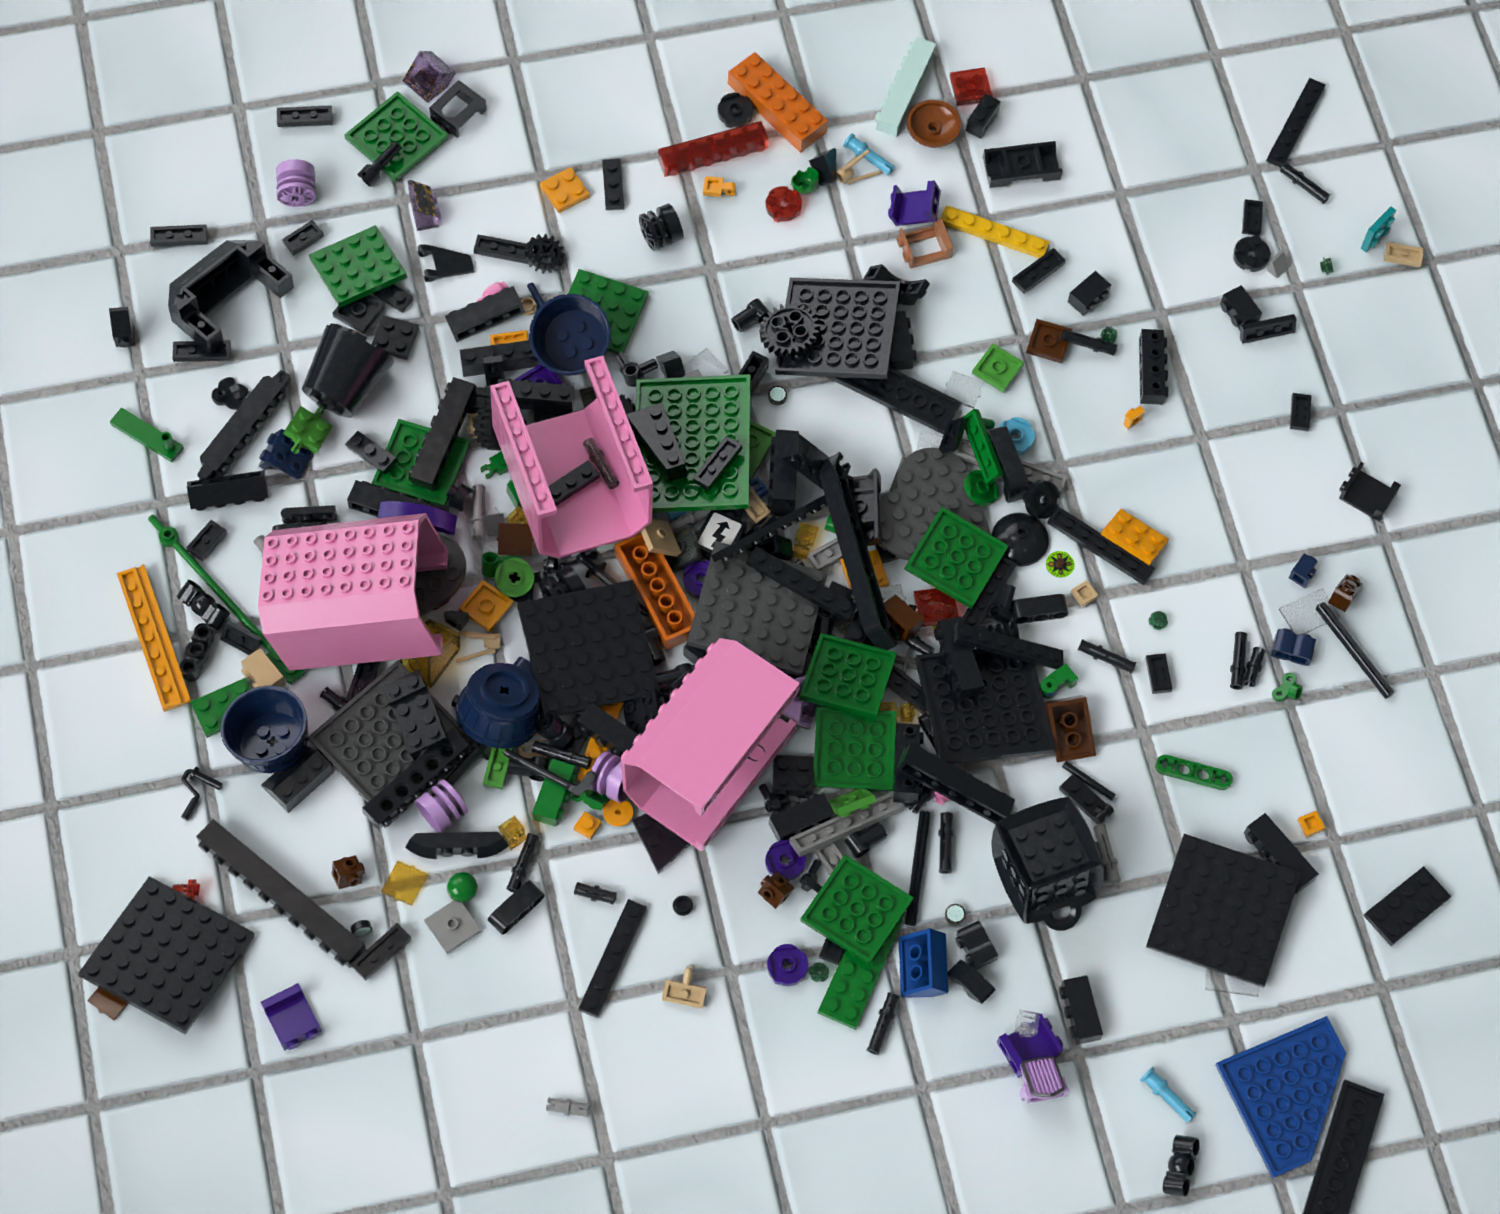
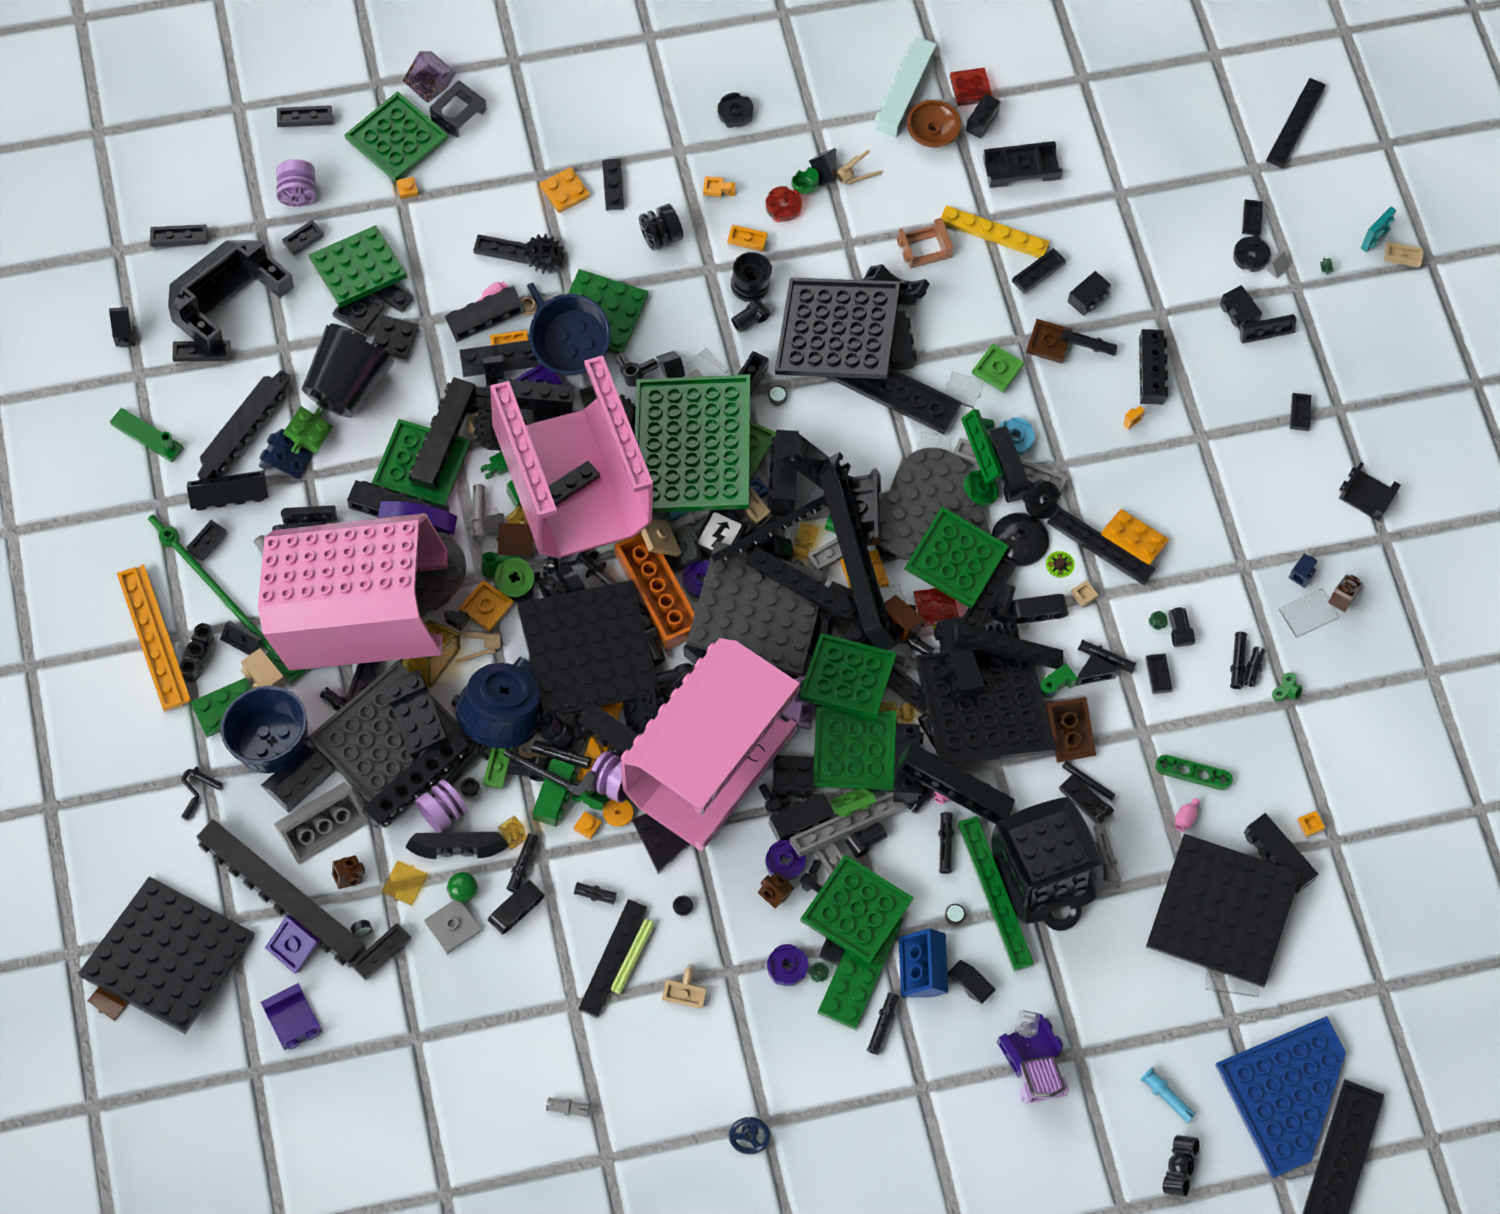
clear red plate [172,879,200,900] -> none
black piece [177,580,230,630] -> none
black plate [211,377,249,410] -> none
black plate [345,431,398,475] -> none
black piece [357,141,402,187] -> none
slope [407,180,441,231] -> none
black flag [418,244,475,282] -> none
black piece [445,483,475,512] -> none
clear smoke pin [583,438,619,489] -> none
black wedge [626,403,688,482] -> none
clear red brick [658,121,769,177] -> none
black plate [693,436,743,491] -> none
orange brick [728,52,828,153] -> none
black gear [759,303,821,358] -> none
medium azure pin [843,133,895,176] -> none
dark purple panel [888,180,941,226] -> none
black axle [905,811,930,926] -> none
black plate [939,417,967,454] -> none
black brick [955,920,998,970] -> none
black brick [1059,975,1103,1045] -> none
clear green plate [1101,326,1117,343] -> none
dark blue brick [1271,628,1316,666] -> none
black pin [1280,163,1330,204] -> none
black axle [1316,602,1394,699] -> none
black plate [1363,866,1452,946] -> none
none -> plate [265,915,320,974]
none -> light grey slope [274,782,369,864]
none -> light orange plate [396,176,419,199]
none -> black plate [460,777,480,797]
none -> yellowish green axle [611,919,654,994]
none -> light orange plate [727,225,768,252]
none -> dark blue piece [729,1117,771,1155]
none -> black wheel [730,252,772,302]
none -> green plate [958,816,1034,972]
none -> black slope [1076,654,1117,686]
none -> black piece [1168,607,1195,647]
none -> bright pink plant [1174,798,1200,832]

